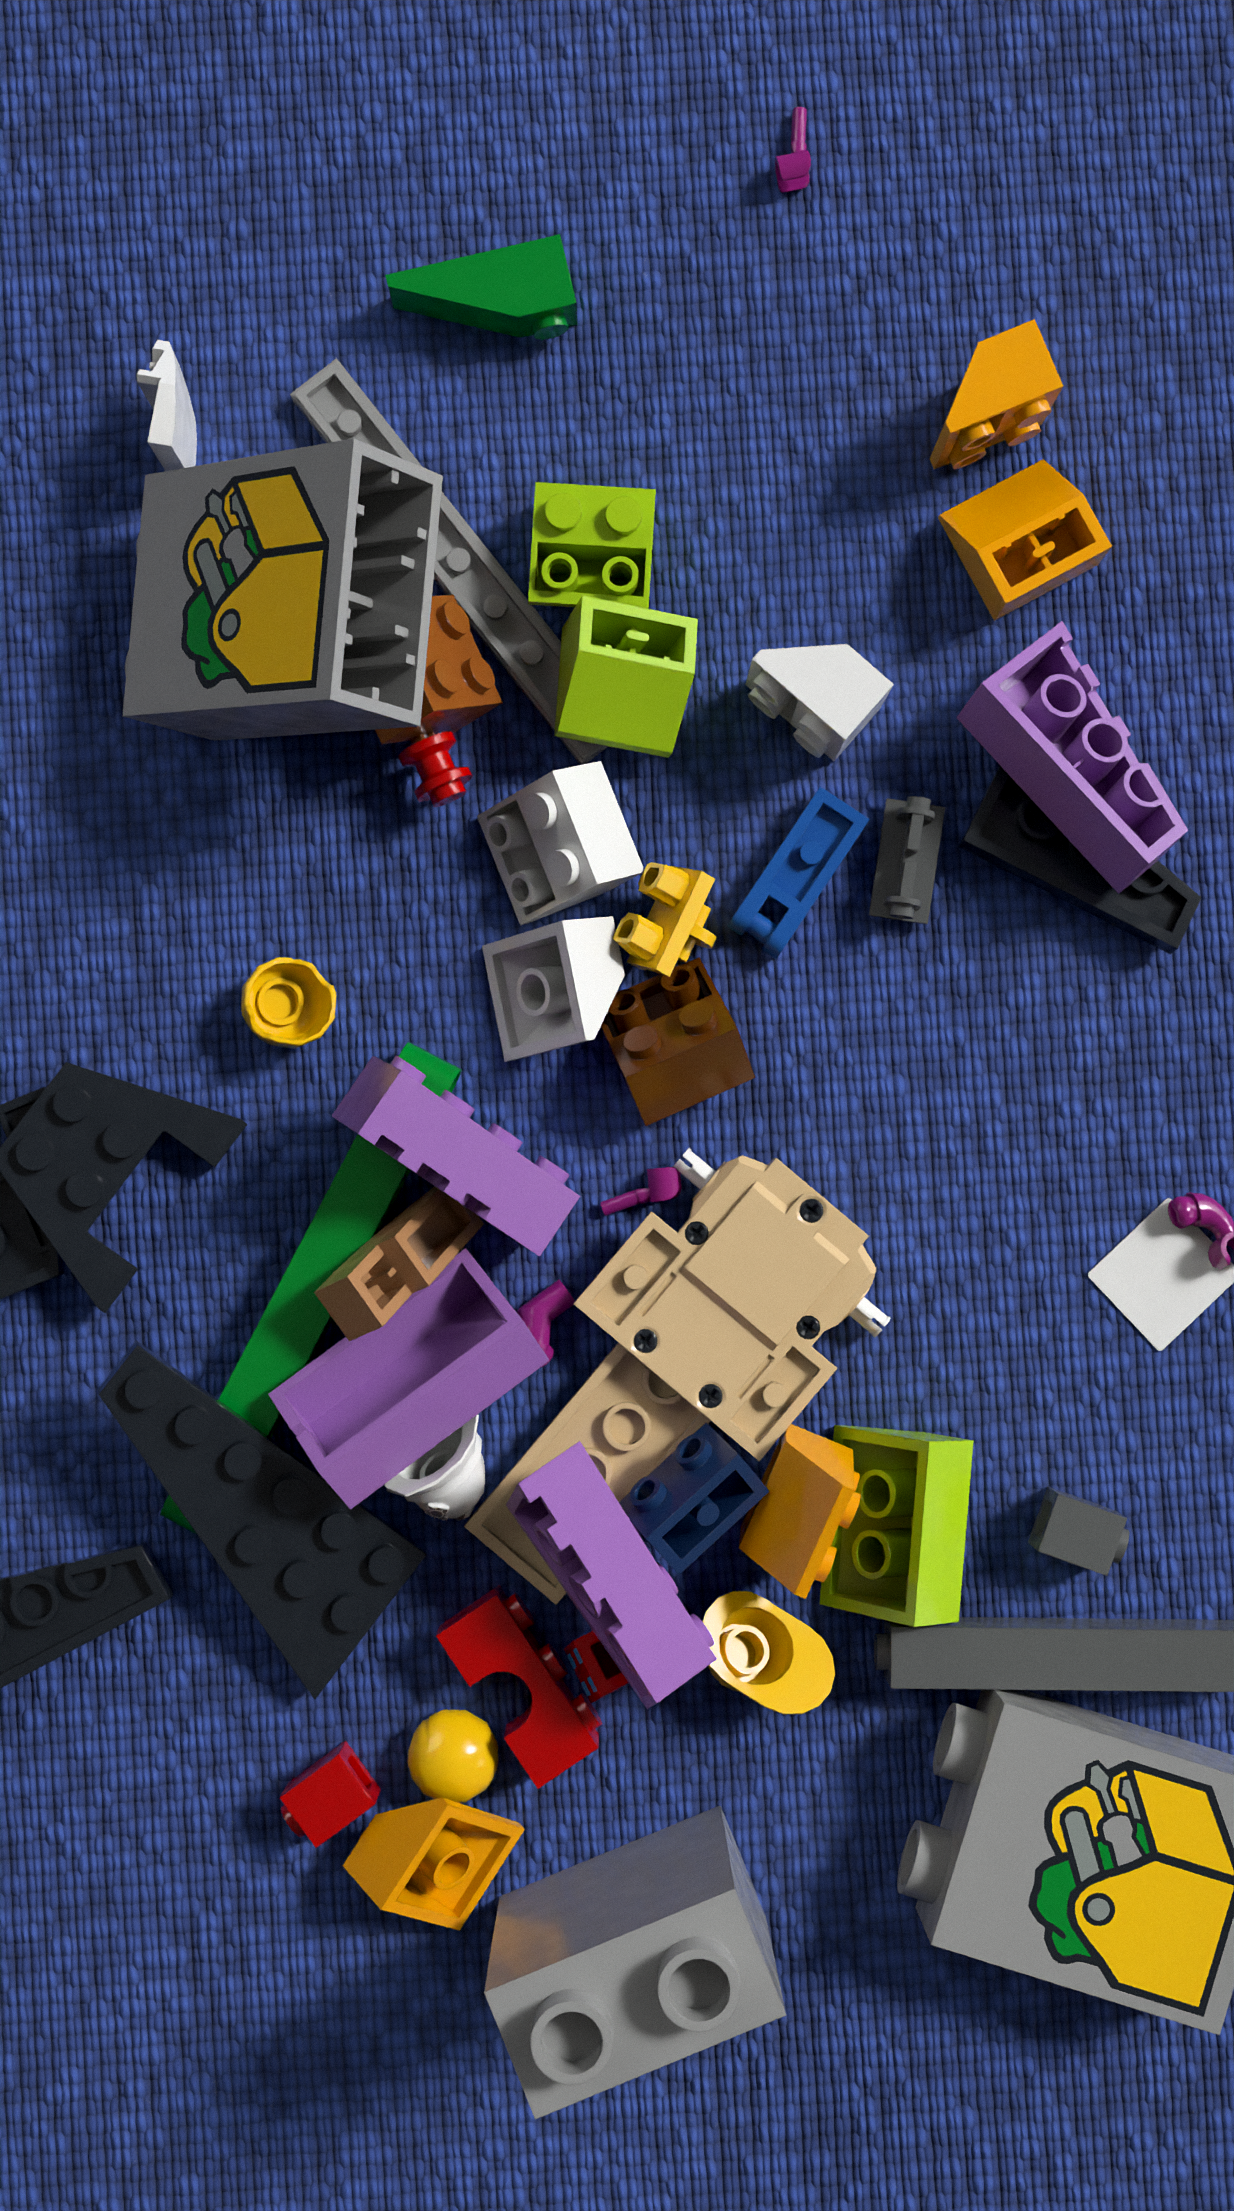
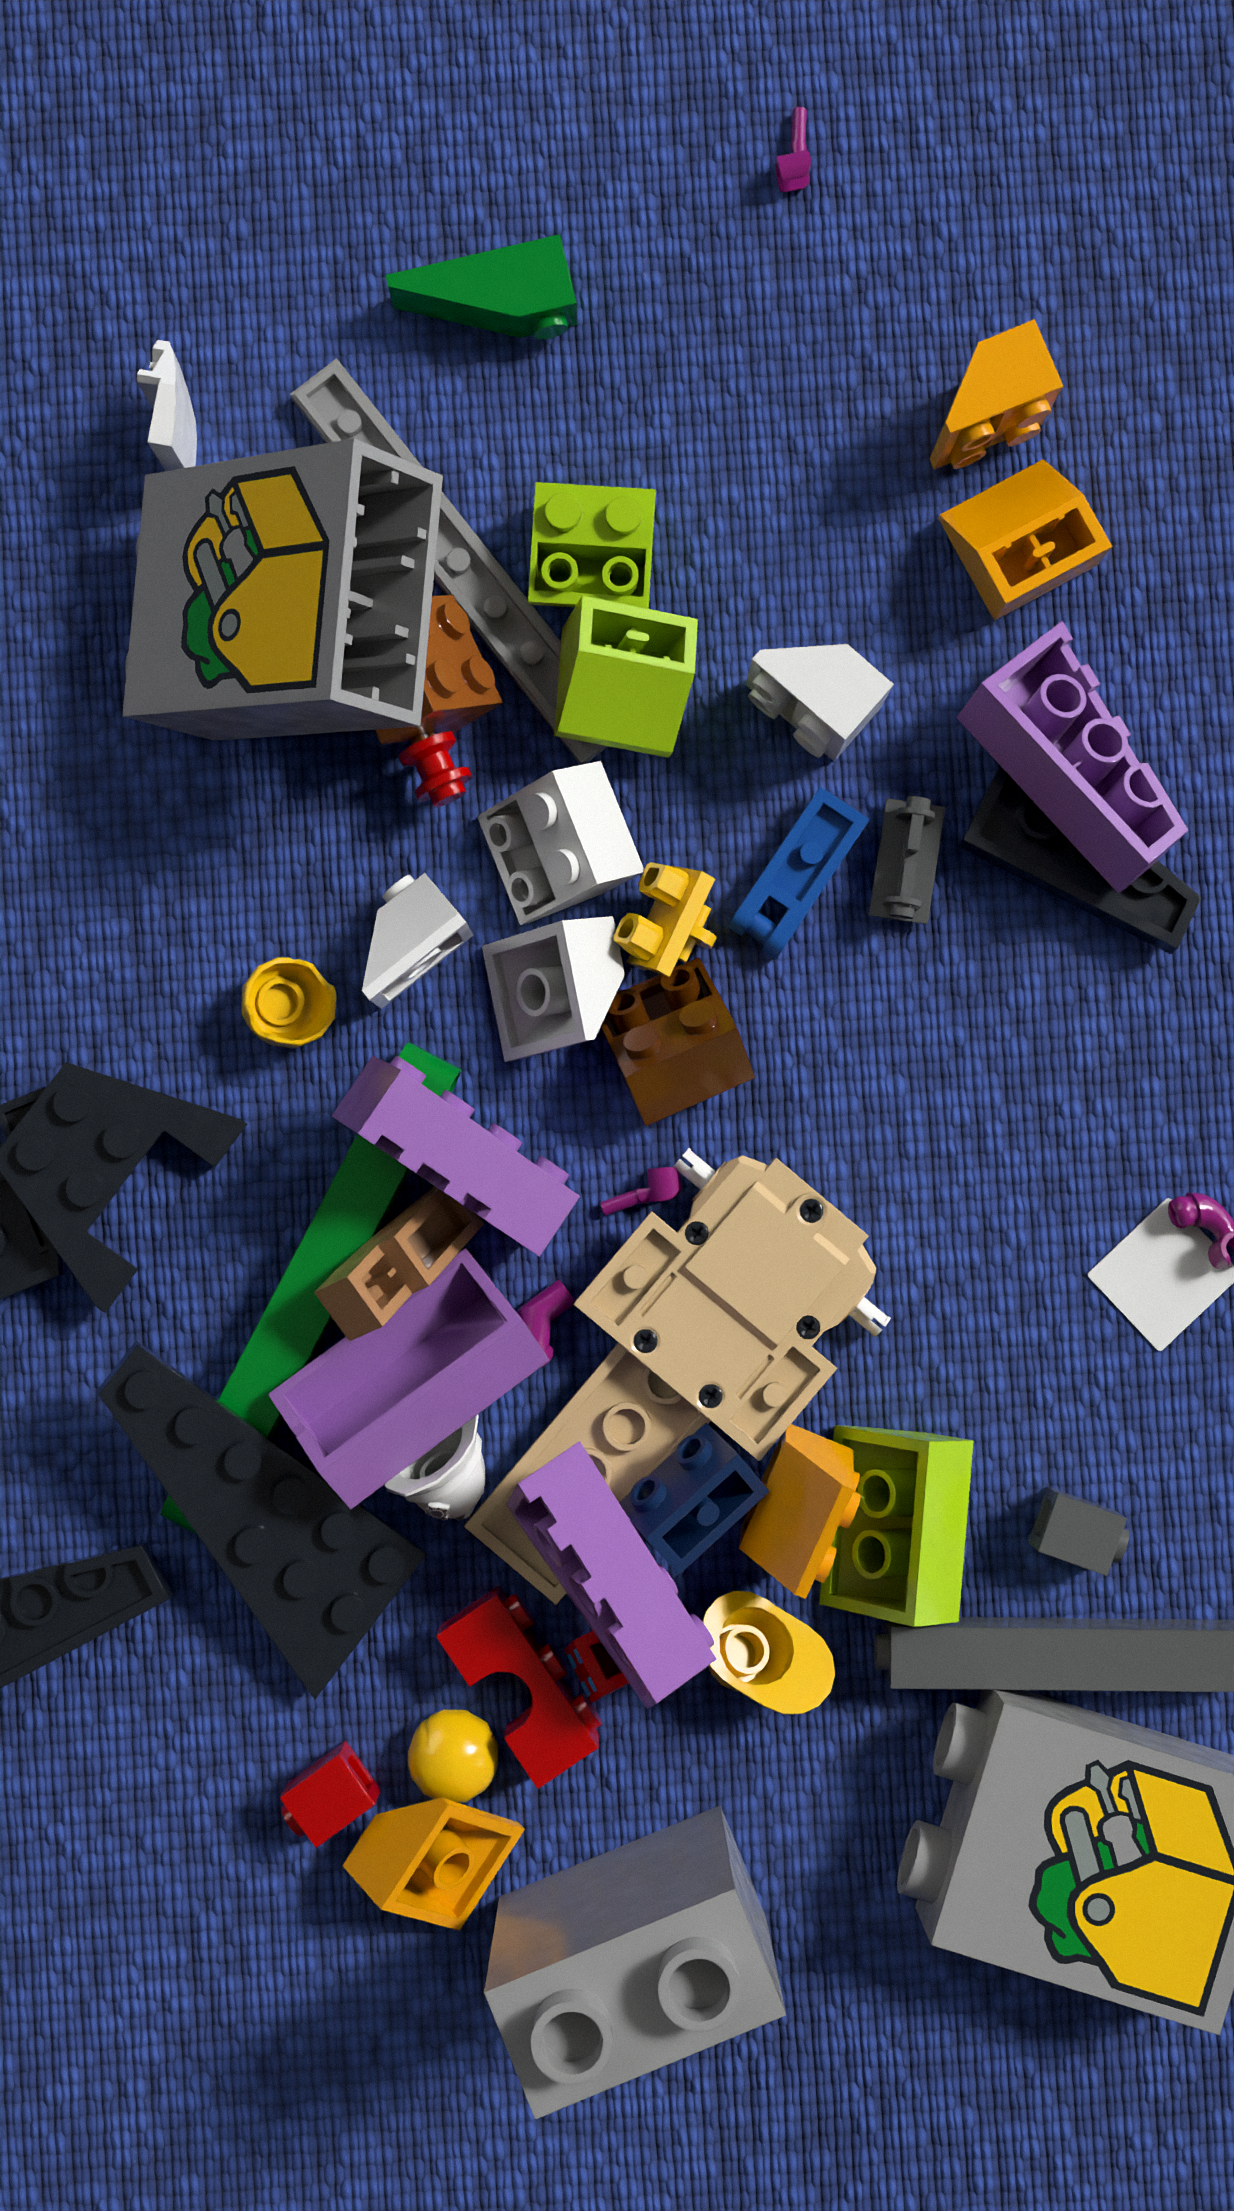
none -> white slope [362,873,473,1009]

